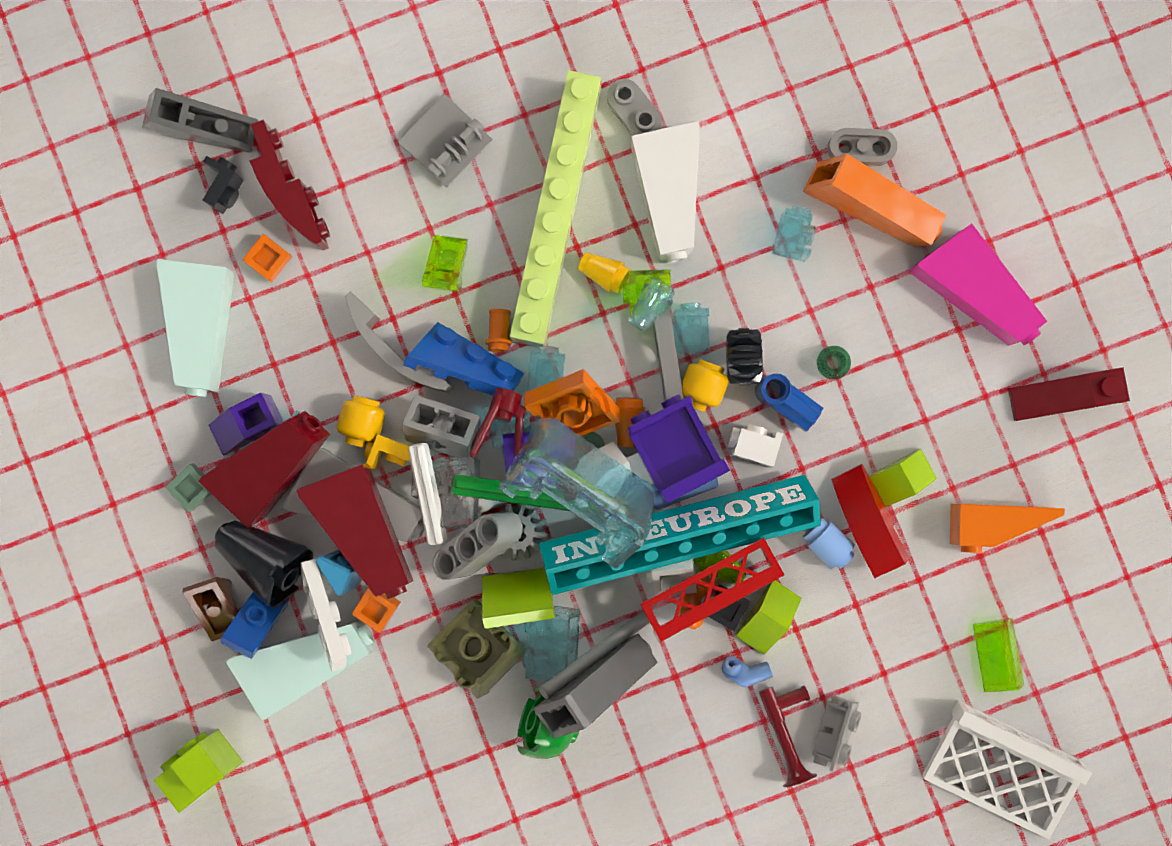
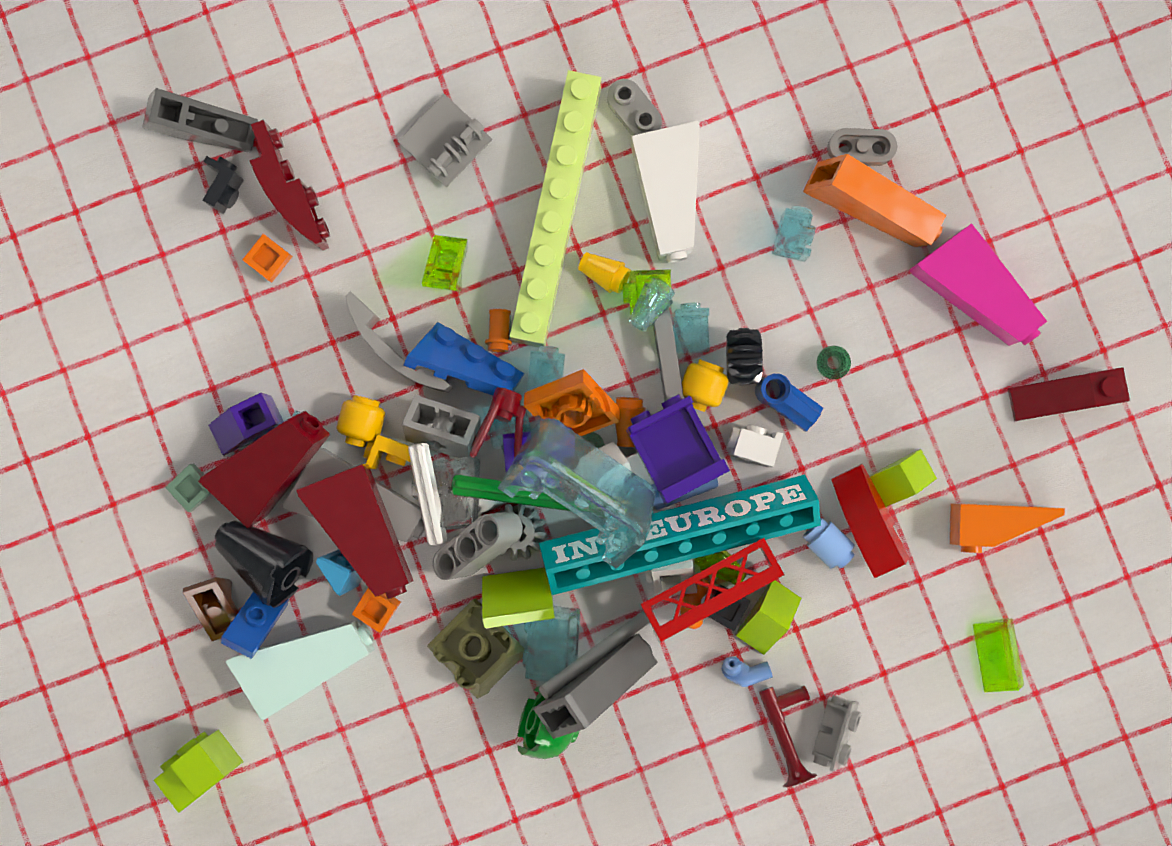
light aqua slope [157,259,235,397] -> none
white wing [301,559,351,672] -> none
white fence [922,700,1092,840] -> none

